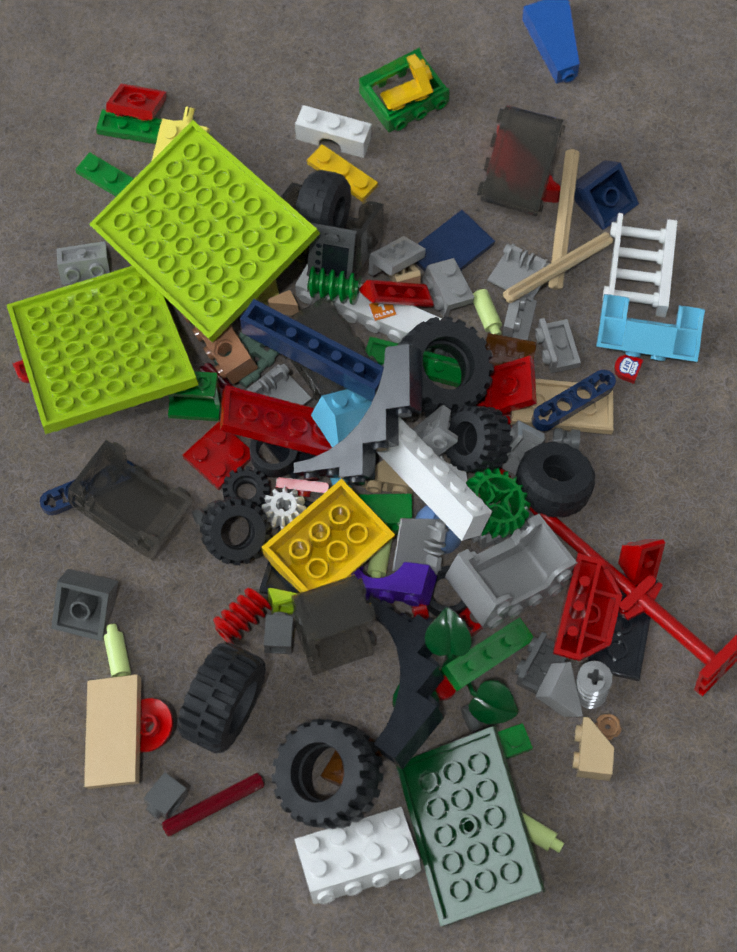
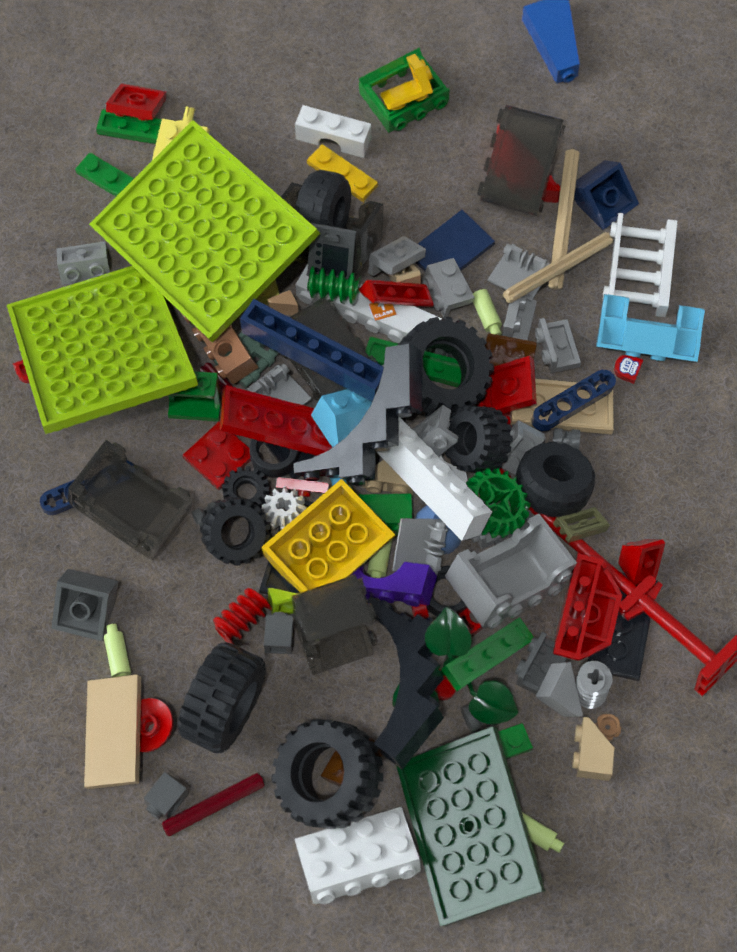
none -> olive tile [553,507,610,543]

